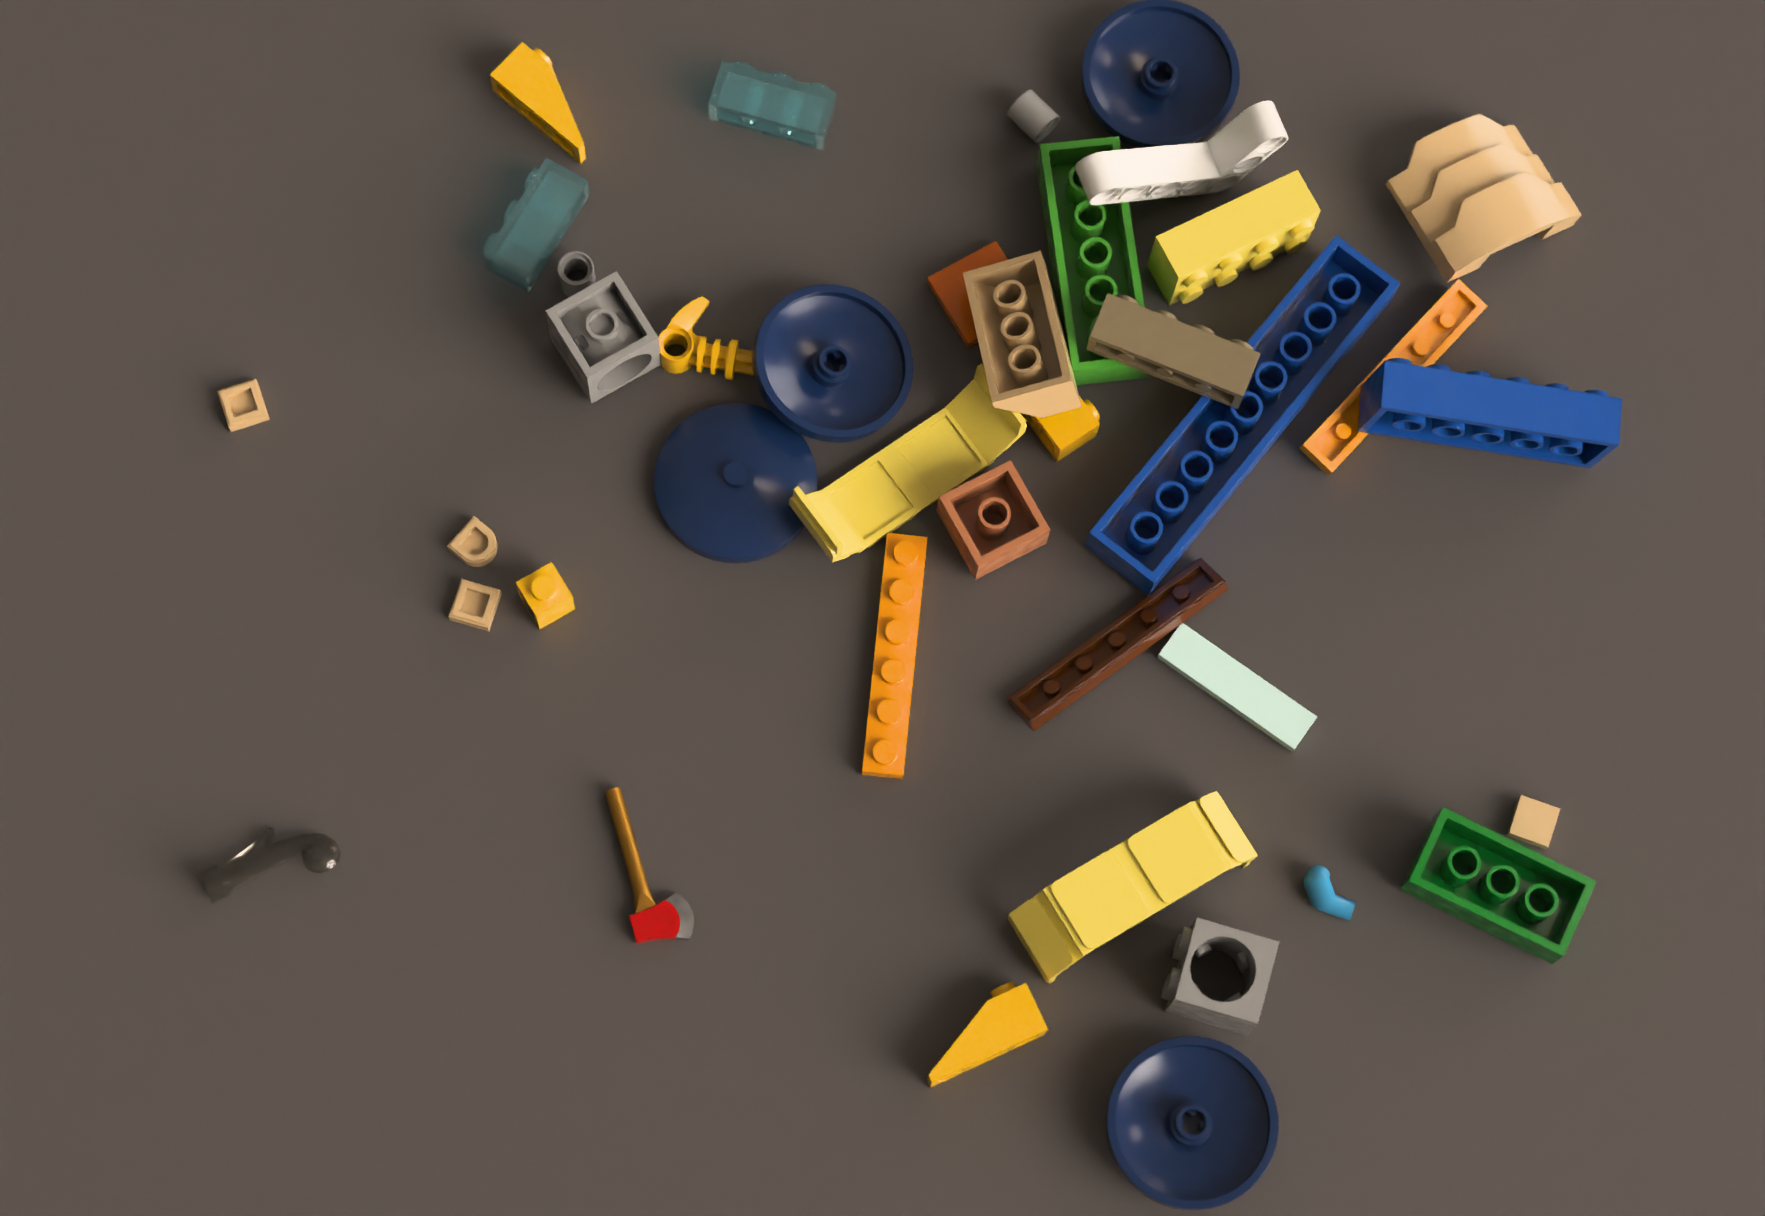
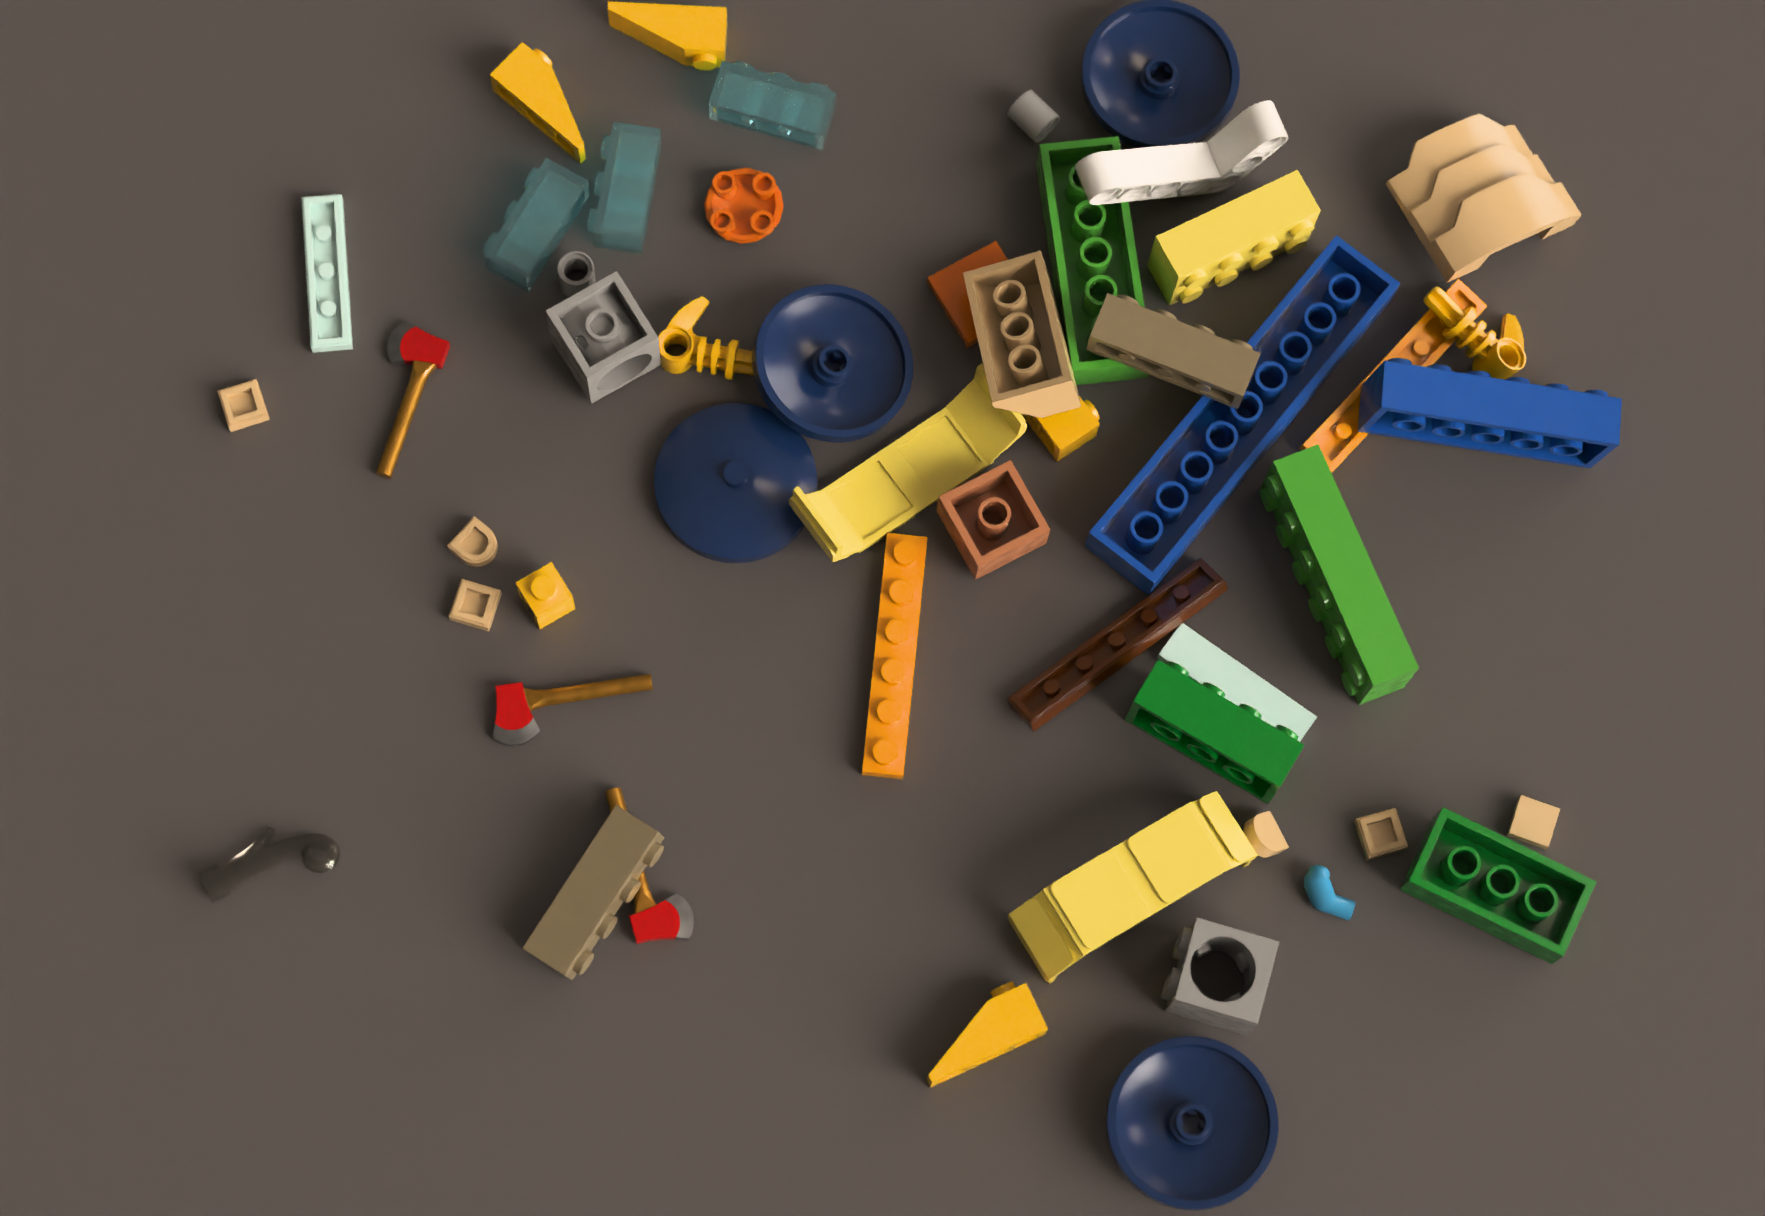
none -> light aqua tile [301,194,353,353]
none -> piece [376,320,451,479]
none -> piece [492,674,653,746]
none -> dark tan brick [523,805,665,980]
none -> clear light blue brick [587,122,662,254]
none -> yellow slope [607,1,727,71]
none -> orange dish [704,168,784,244]
none -> green brick [1125,659,1304,804]
none -> tan tile [1243,811,1289,858]
none -> bright green brick [1260,444,1419,705]
none -> tan tile [1354,808,1408,861]
none -> yellow piece [1423,286,1526,380]

